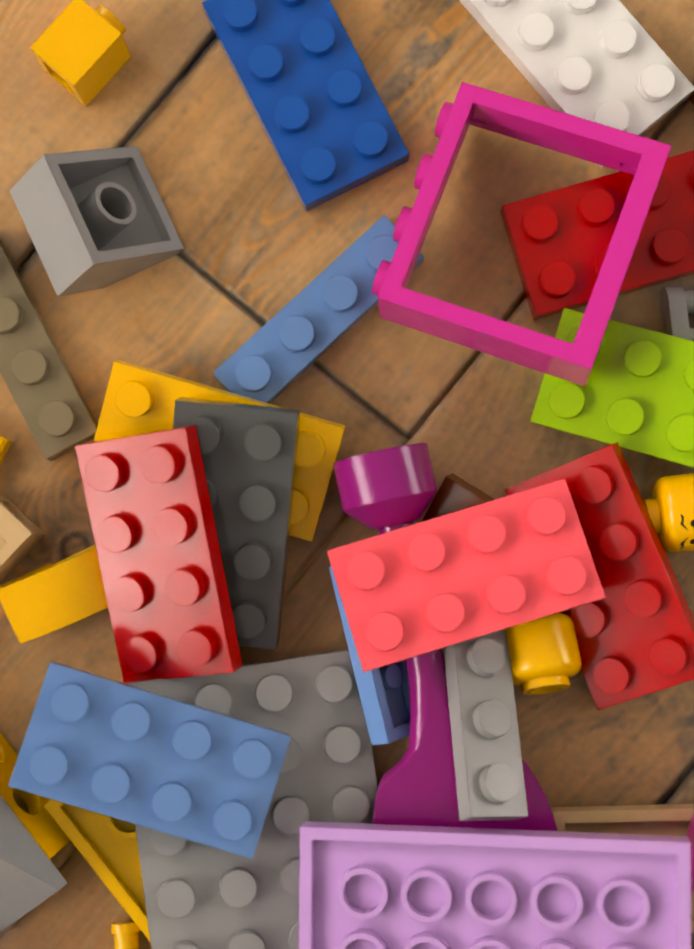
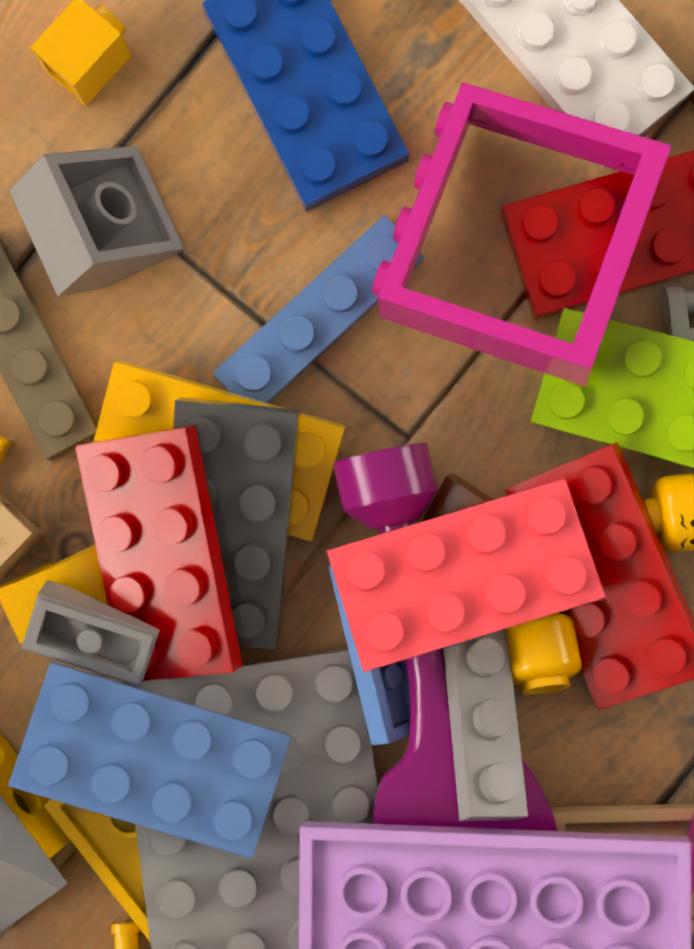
none -> light grey slope [21,580,160,687]

